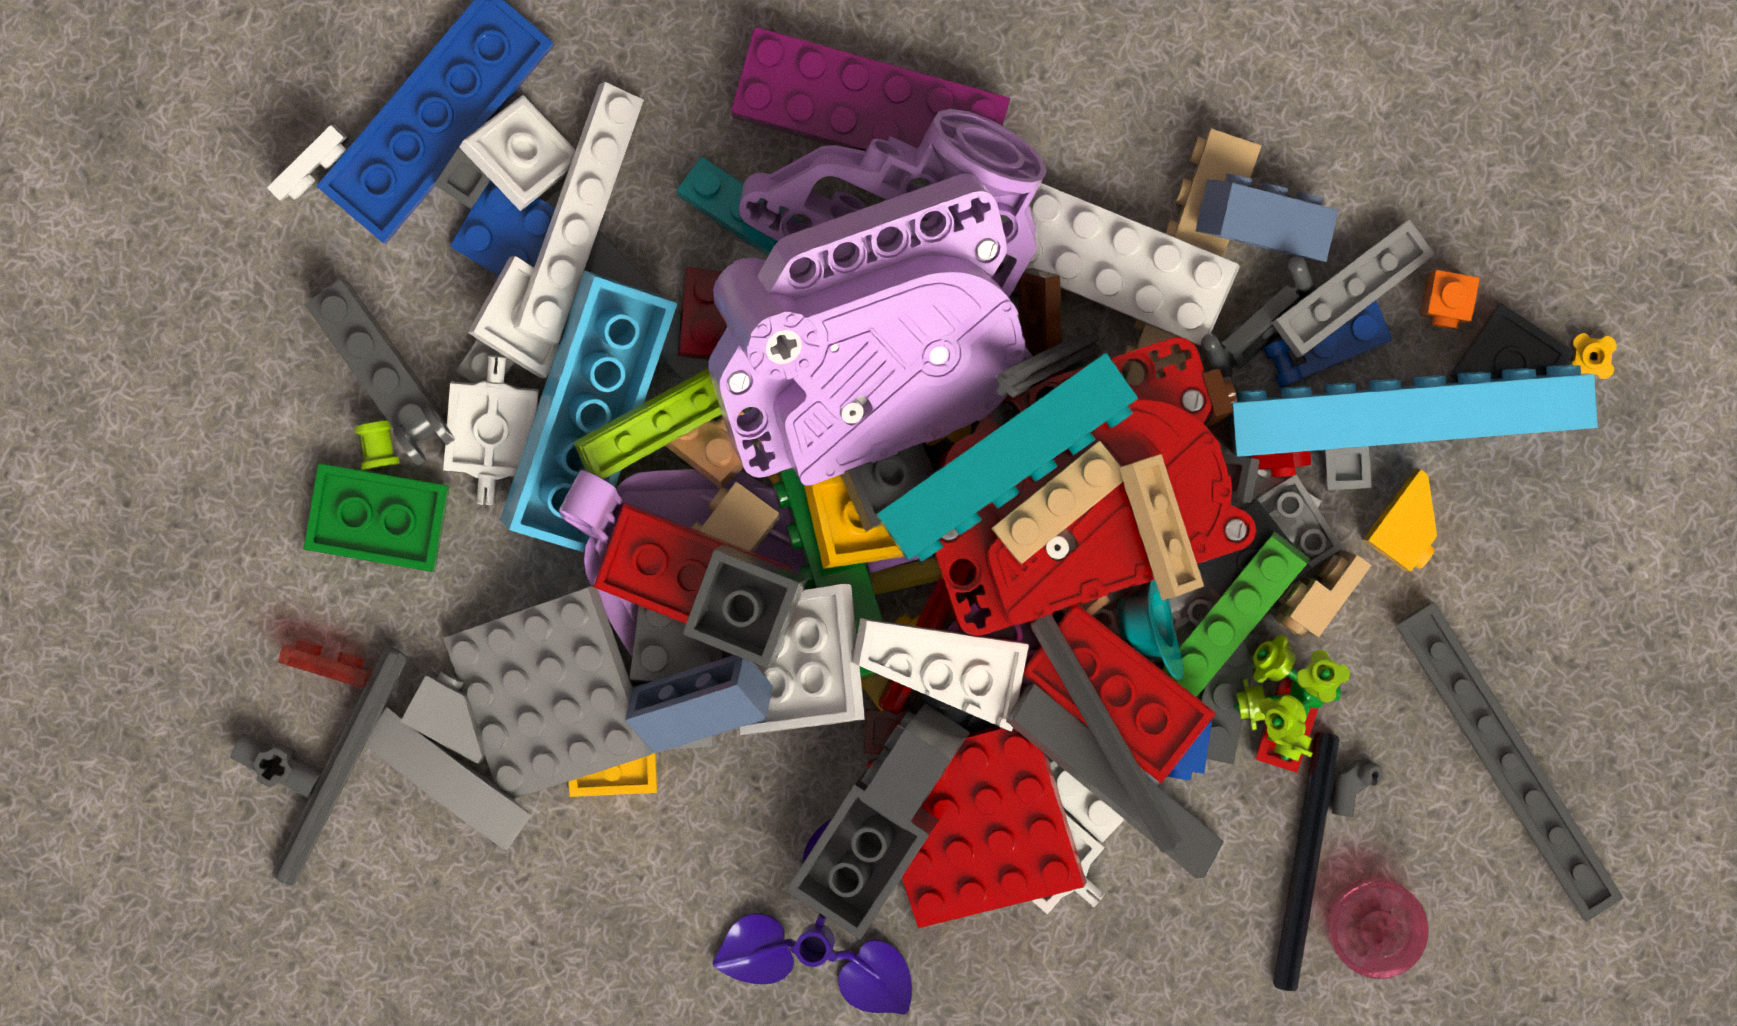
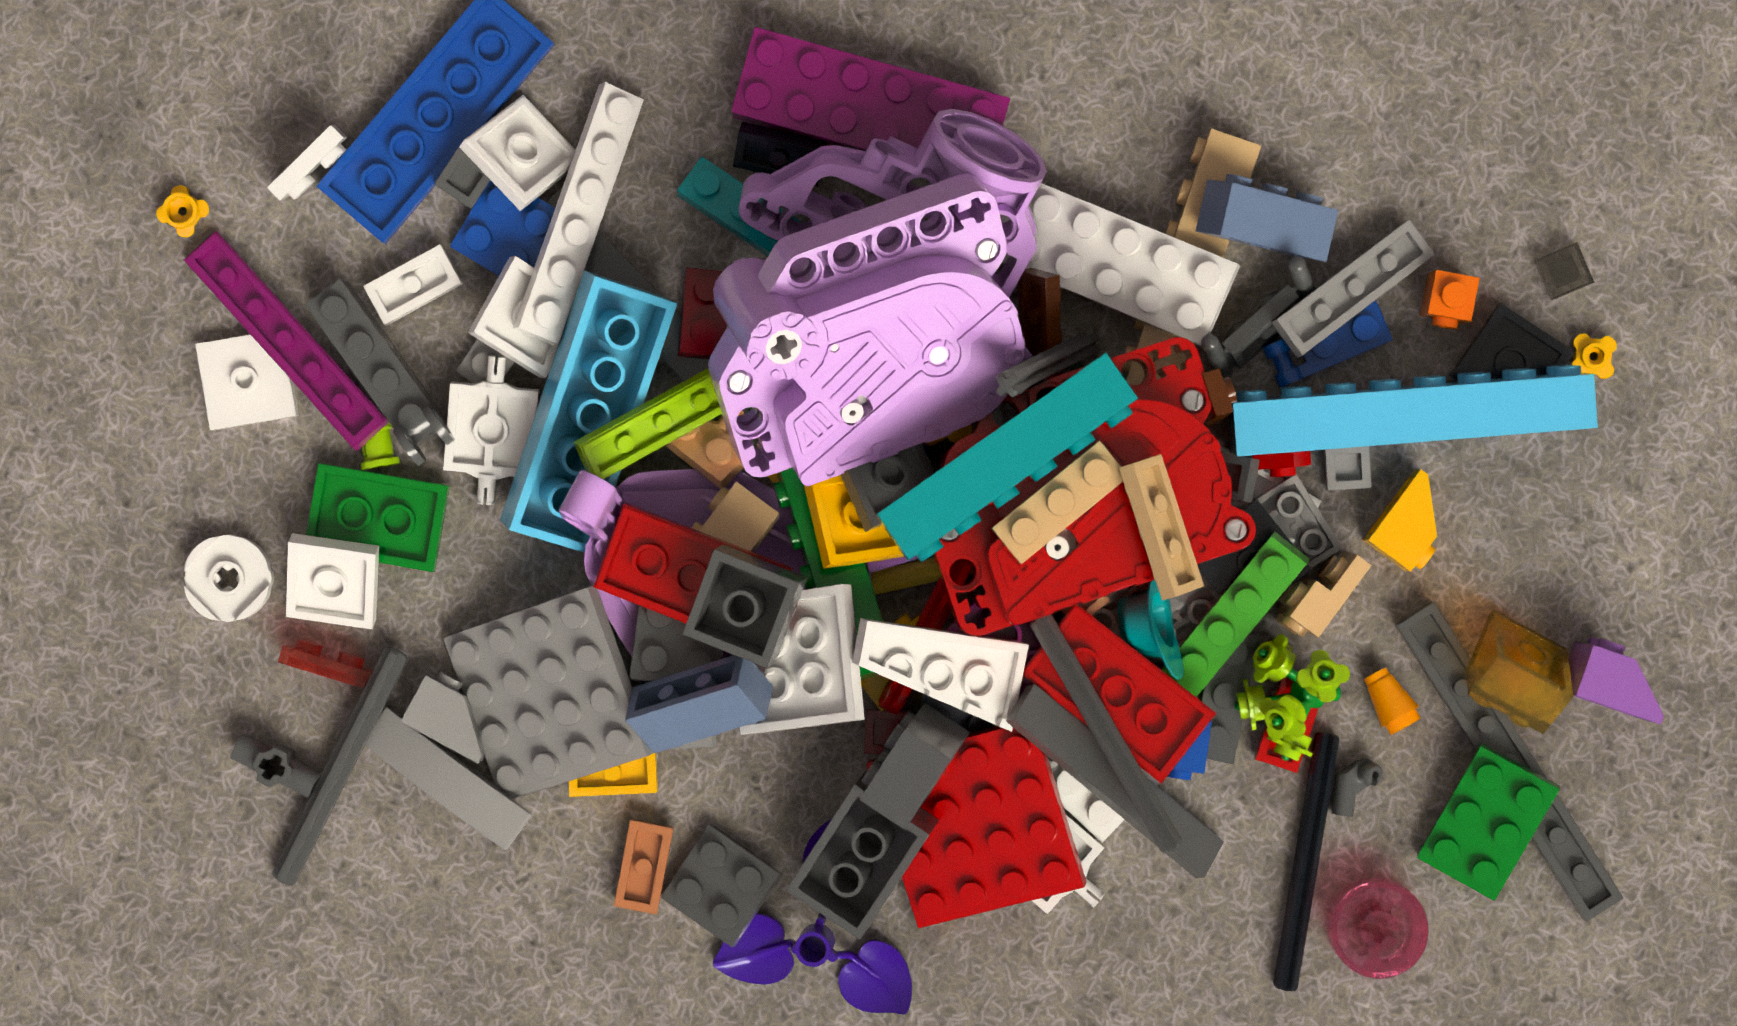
none -> yellow plate [156,185,209,238]
none -> magenta tile [183,231,389,451]
none -> white plate [184,534,275,622]
none -> white plate [195,335,299,430]
none -> white plate [286,533,379,629]
none -> white plate [363,244,463,326]
none -> nougat plate [614,818,674,915]
none -> dark grey plate [661,824,783,947]
none -> black plate [733,122,827,187]
none -> light orange cone [1364,667,1421,736]
none -> green plate [1416,742,1560,901]
none -> clear yellow slope [1466,609,1574,734]
none -> clear smoke tile [1534,242,1594,300]
none -> medium lavender slope [1558,637,1664,724]

